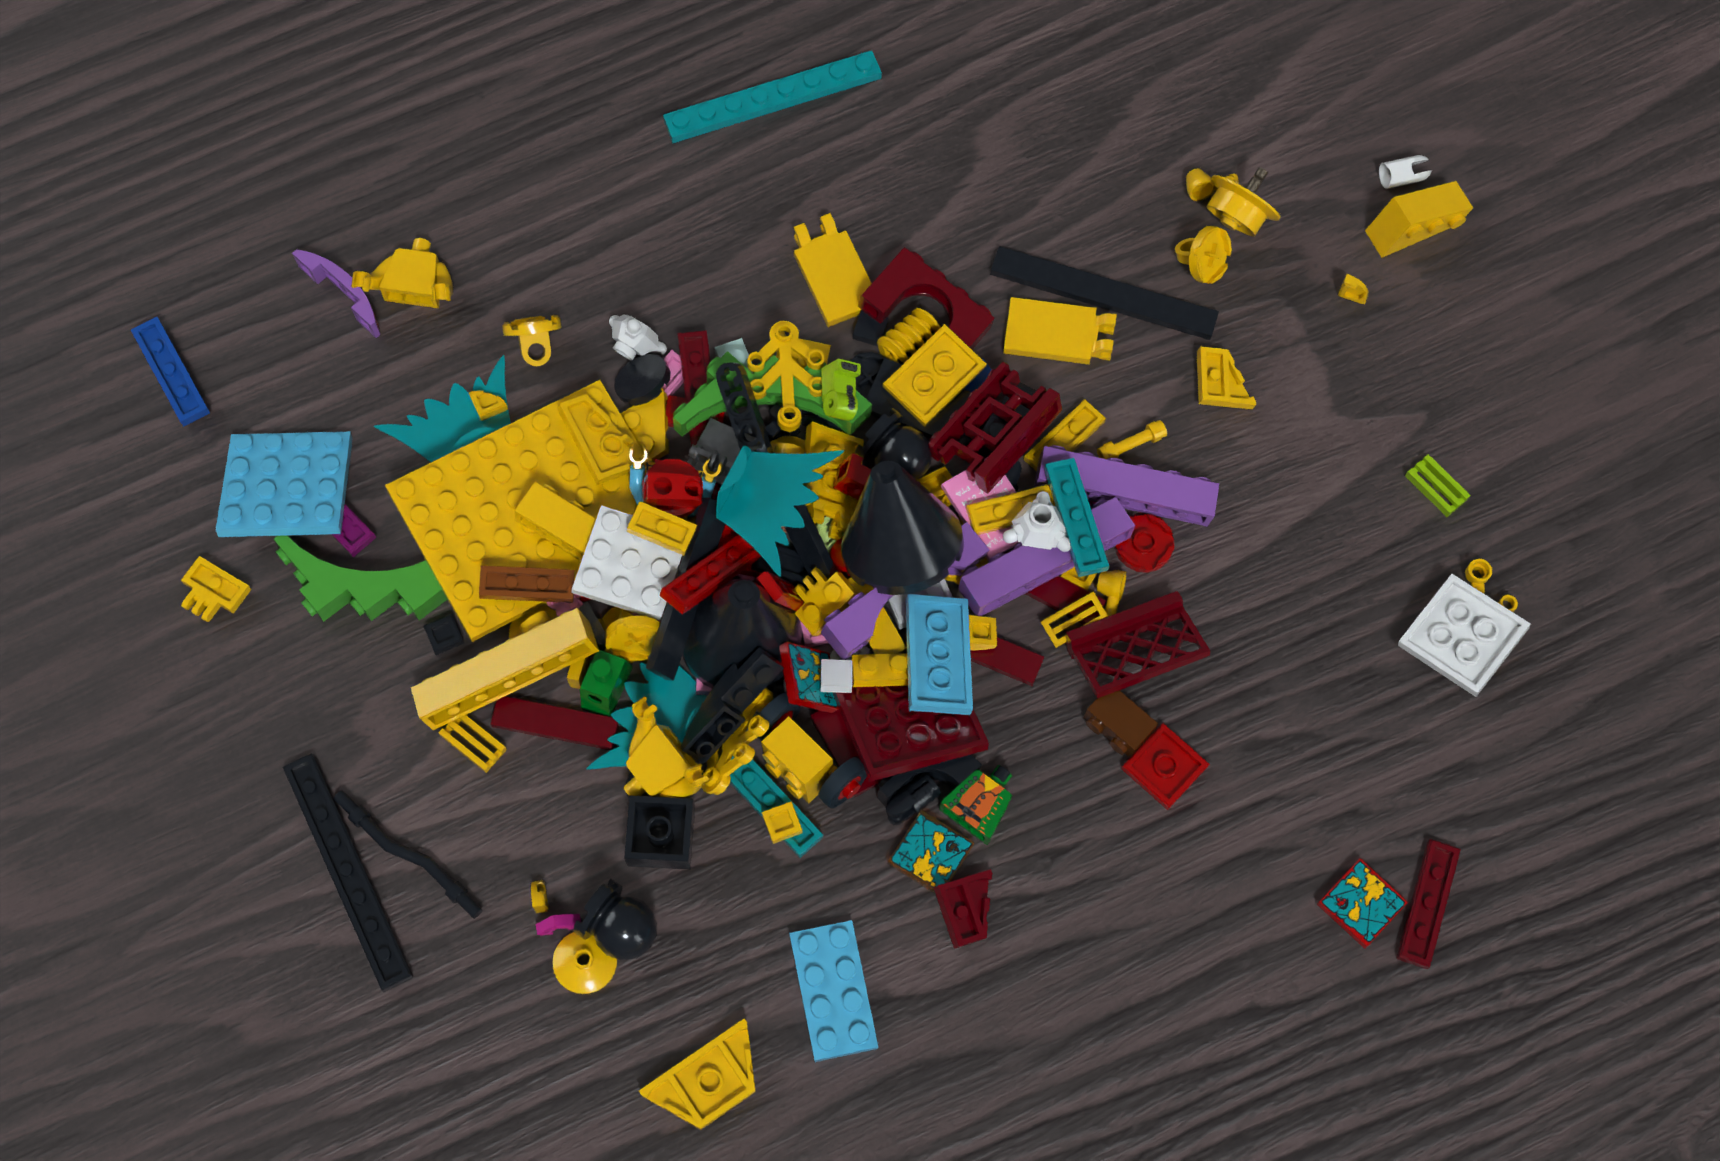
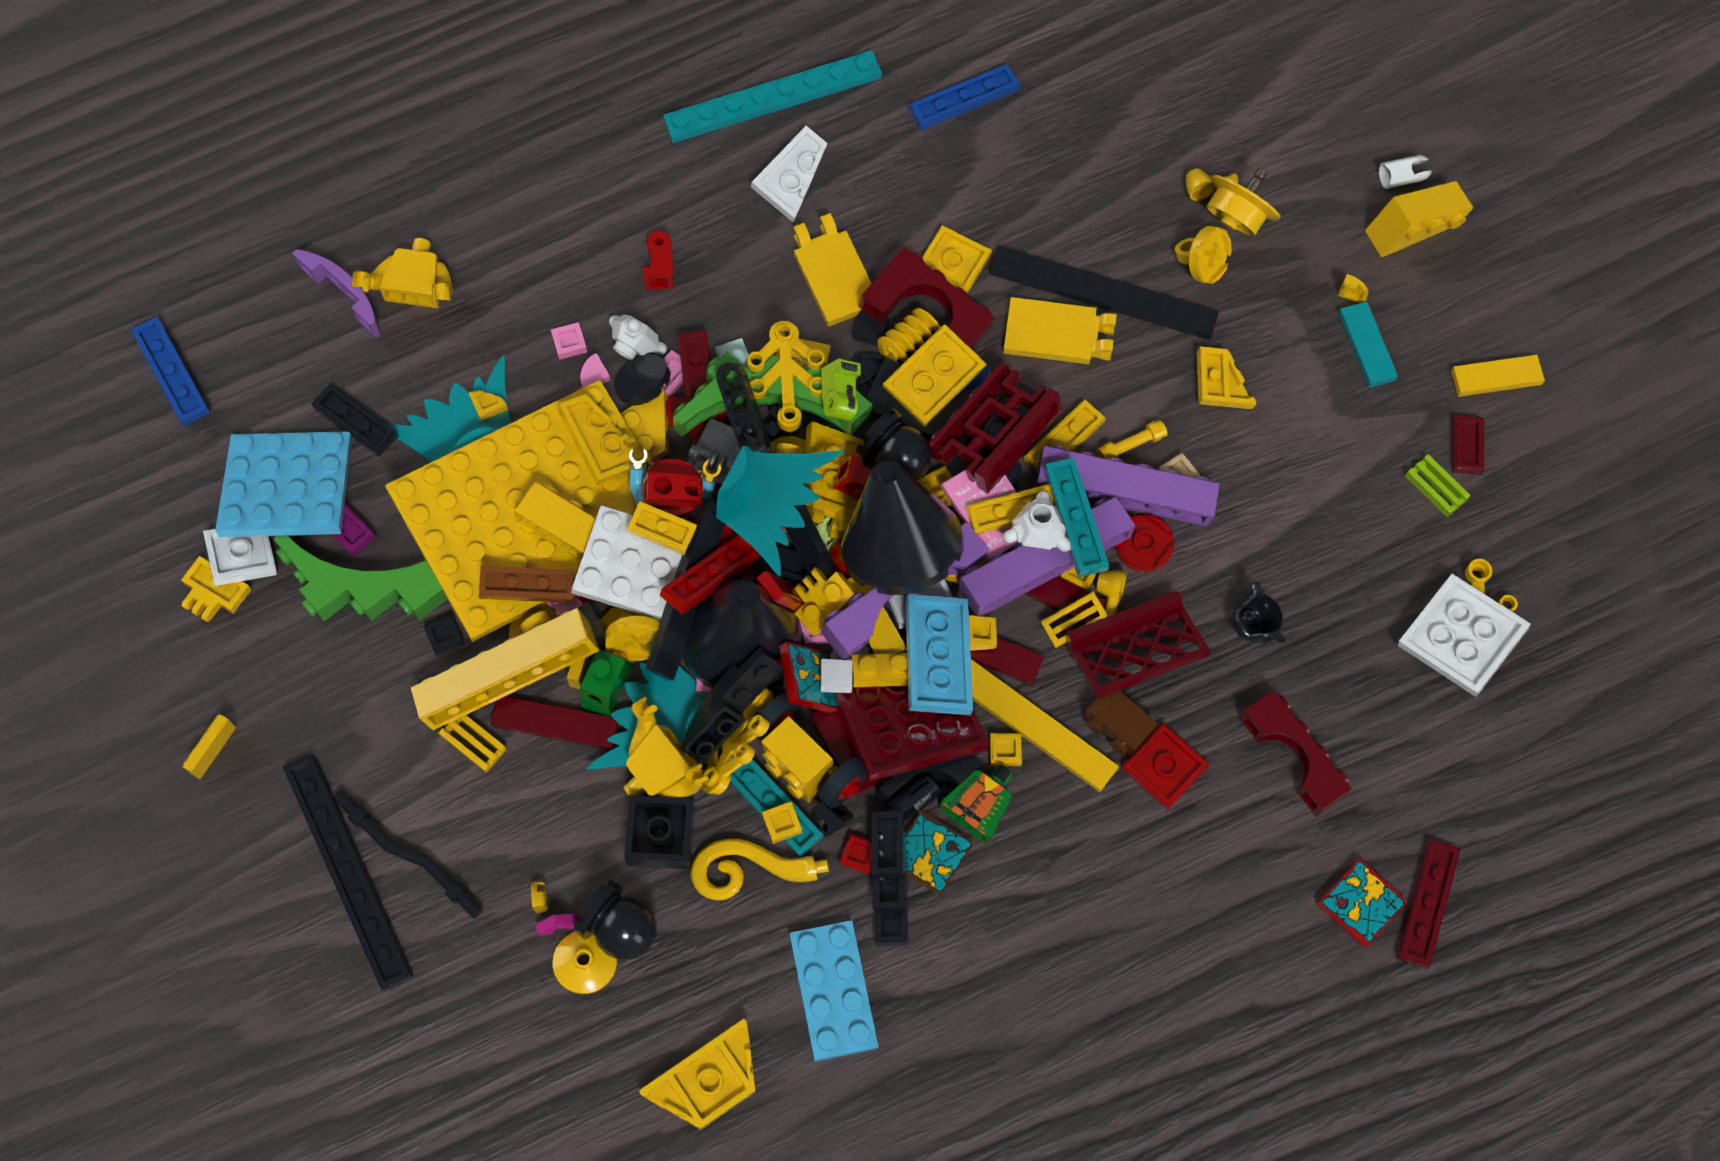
yellow tile [502,315,562,366] -> none
dark red wing [934,869,993,949] -> none
none -> yellow tile [183,714,236,780]
none -> white tile [203,529,277,586]
none -> black tile [311,383,398,457]
none -> bright pink tile [551,322,587,360]
none -> bright pink tile [580,353,610,388]
none -> red leg [643,231,674,290]
none -> yellow plant [690,838,829,901]
none -> white wing [751,126,827,223]
none -> black tile [812,801,854,838]
none -> red tile [839,834,872,876]
none -> black slope [871,811,909,946]
none -> blue tile [908,63,1020,131]
none -> yellow tile [922,225,992,294]
none -> yellow tile [971,659,1119,793]
none -> yellow tile [989,733,1022,766]
none -> tan tile [1158,453,1200,478]
none -> black hair [1232,581,1286,644]
none -> dark red arch [1239,690,1352,817]
none -> teal tile [1338,302,1398,388]
none -> yellow tile [1451,355,1545,397]
none -> dark red tile [1452,415,1484,475]

